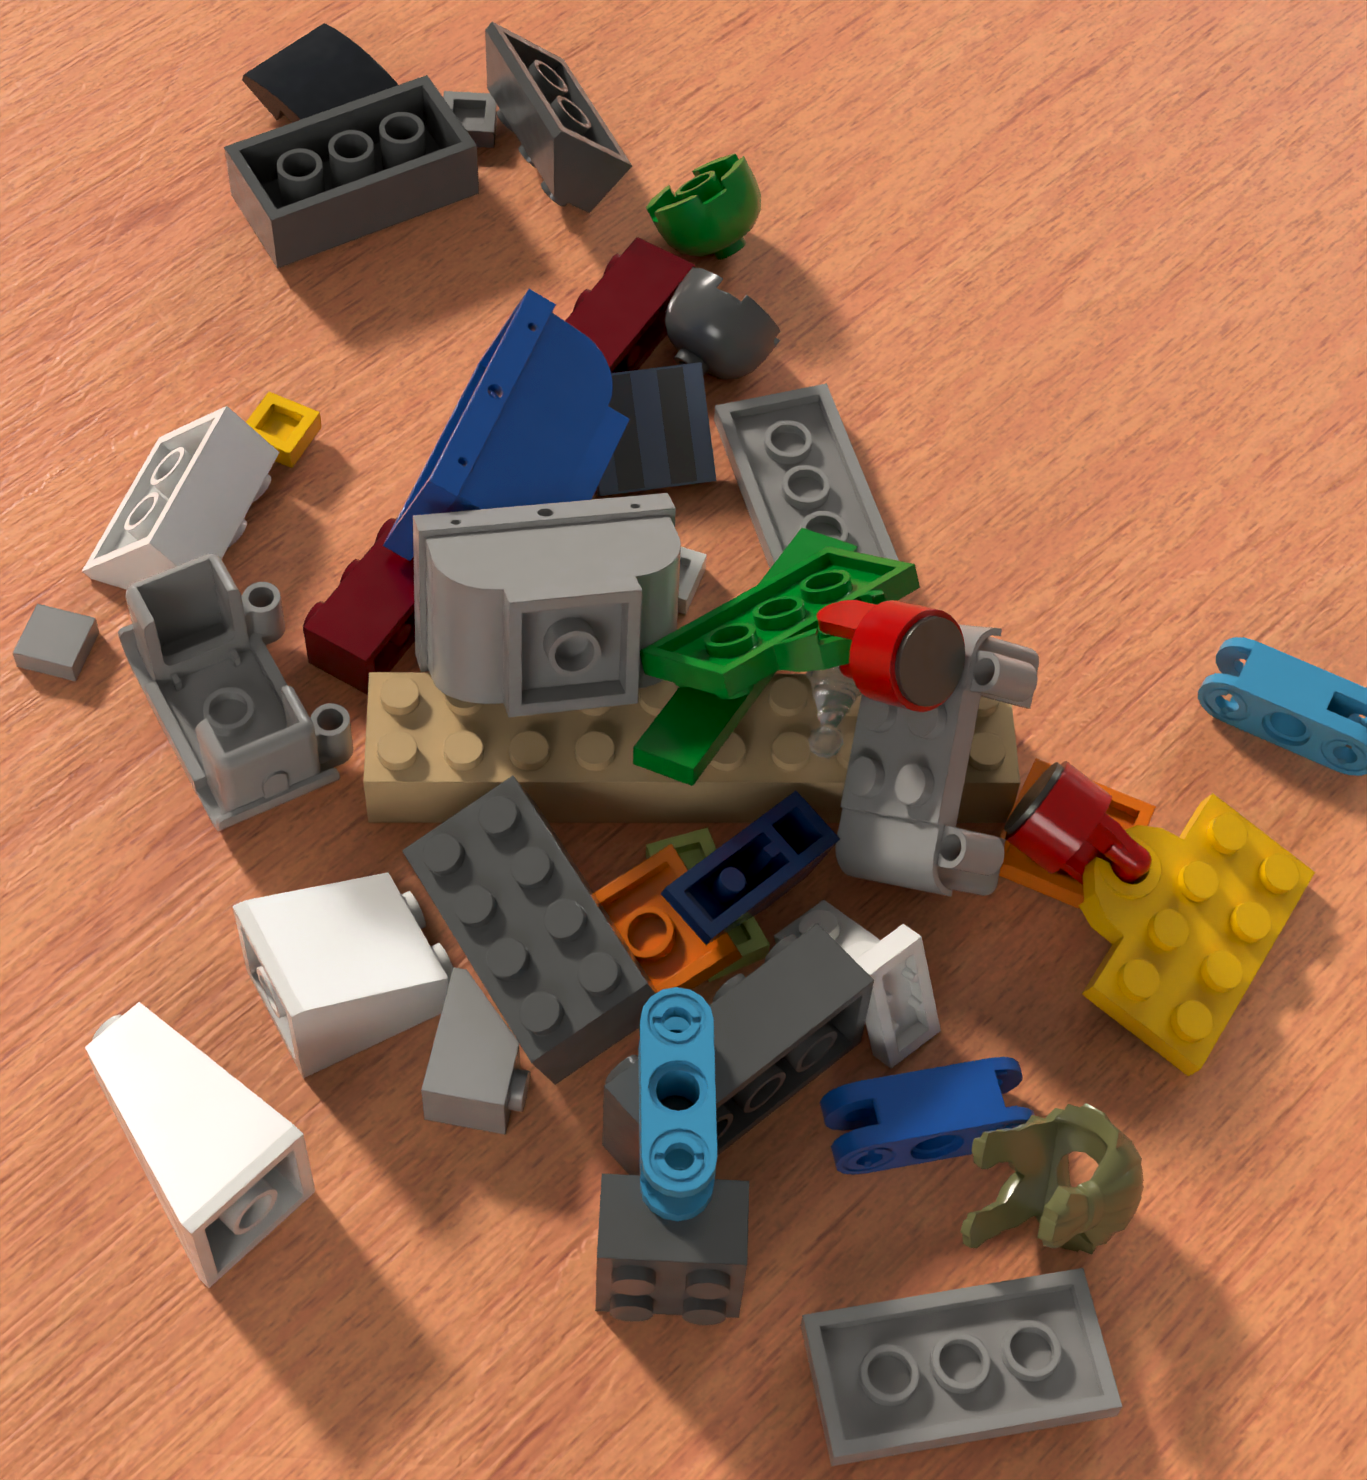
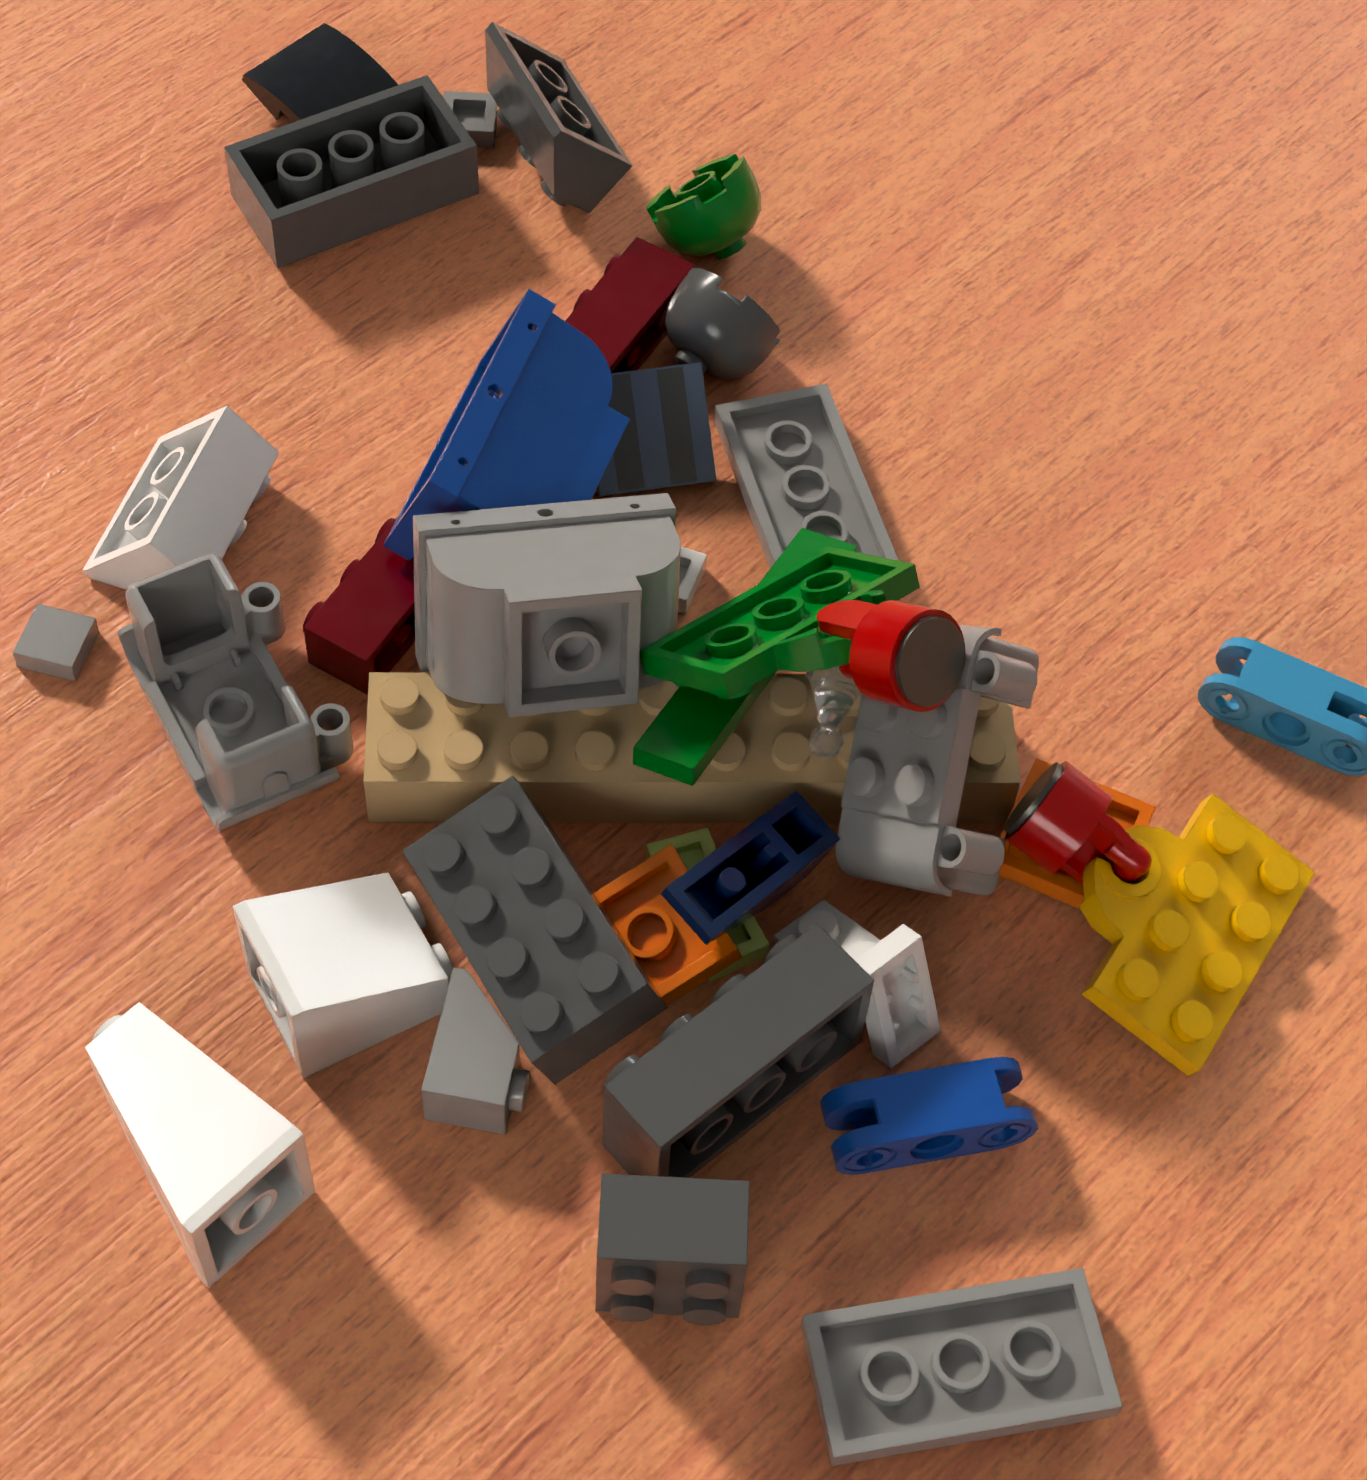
yellow plate [246,391,322,468] -> none
dark azure piece [638,987,717,1221] -> none
olive piece [960,1103,1144,1254] -> none

